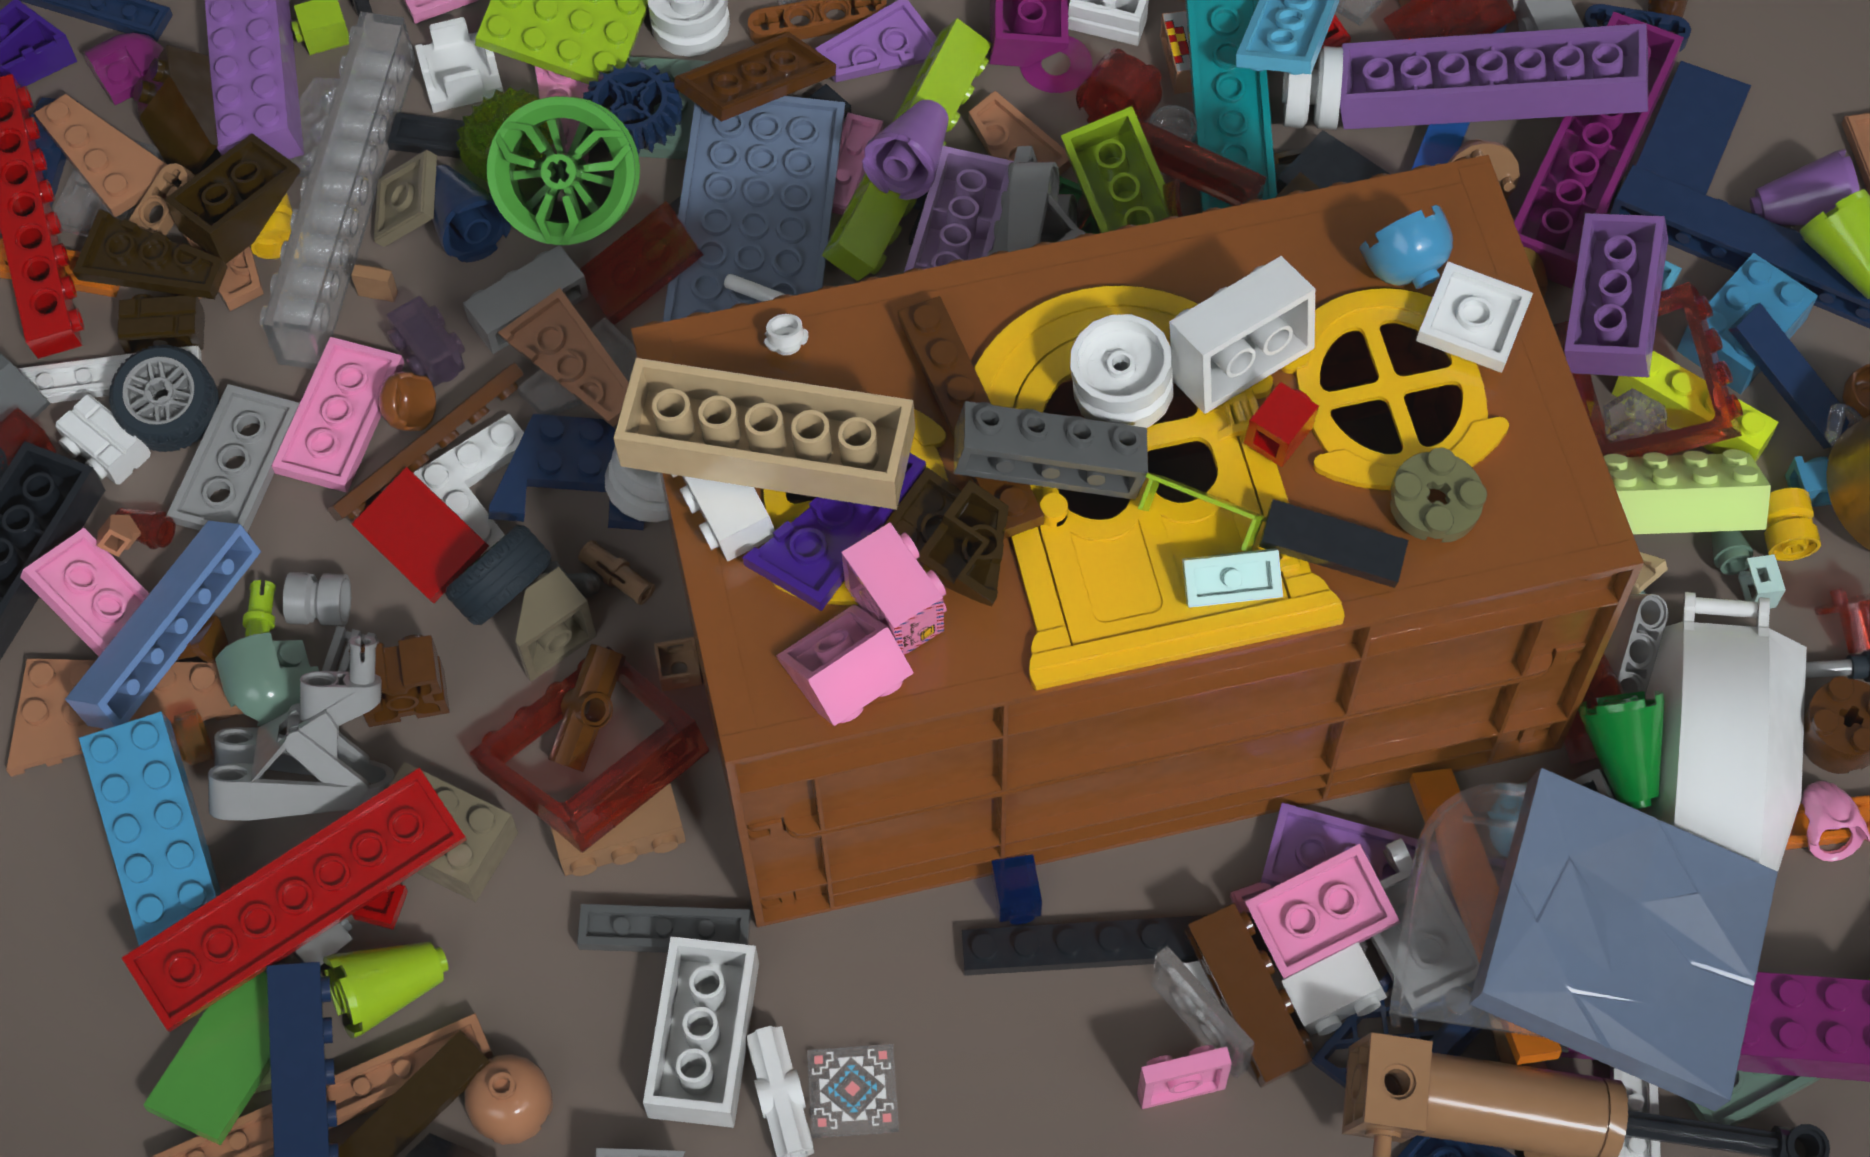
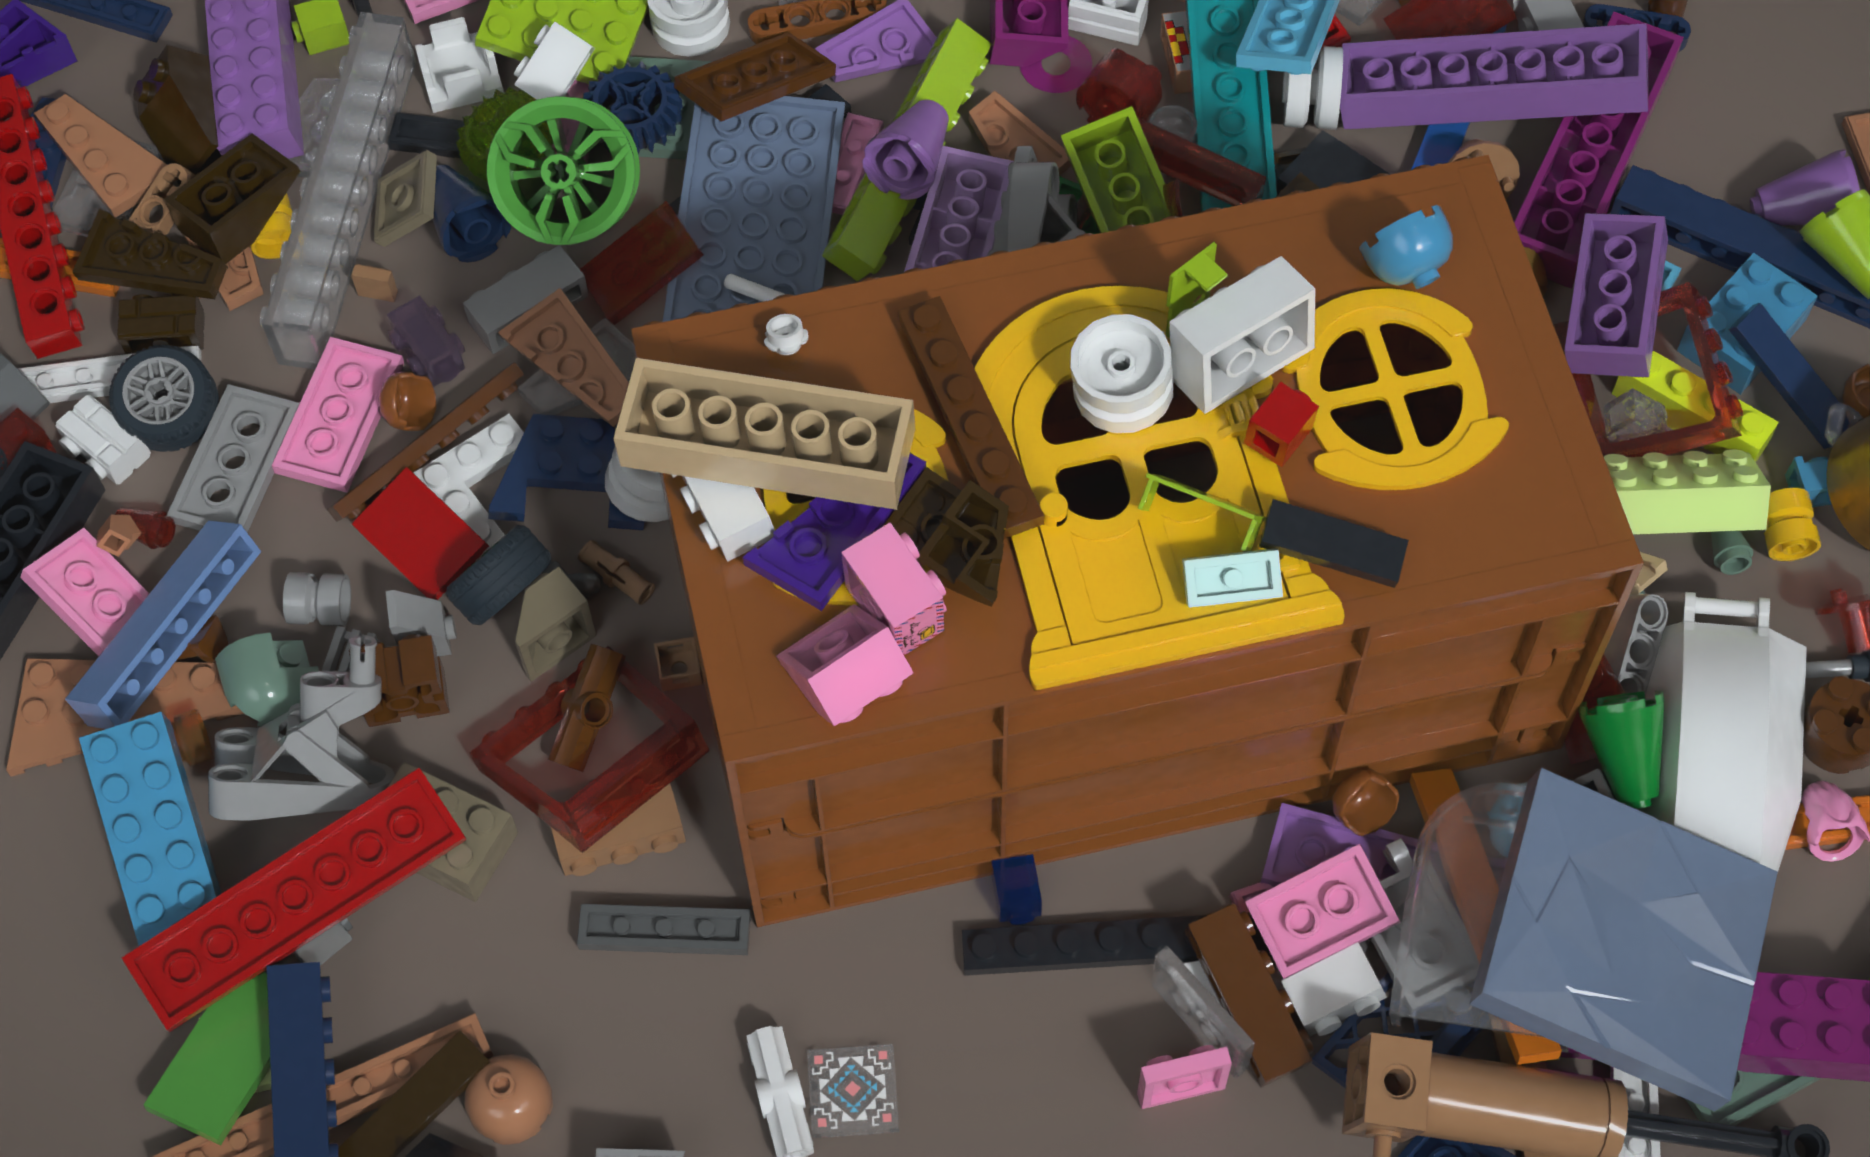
magenta brick [83,32,164,105] -> none
lime pin [242,580,276,637] -> none
lime cone [323,941,449,1038] -> none
red plate [352,884,408,930] -> none
white brick [643,937,759,1128] -> none
dark grey brick [954,401,1148,500] -> none
olive plate [1390,447,1487,543] -> none
white plate [1416,262,1533,373] -> none
dark blue tile [1636,61,1751,195] -> none
light aqua piece [1738,554,1786,609] -> none
none -> light grey slope [386,590,457,656]
none -> white brick [514,21,595,100]
none -> lime piece [1166,242,1228,338]
none -> dark orange hair [1332,769,1400,836]

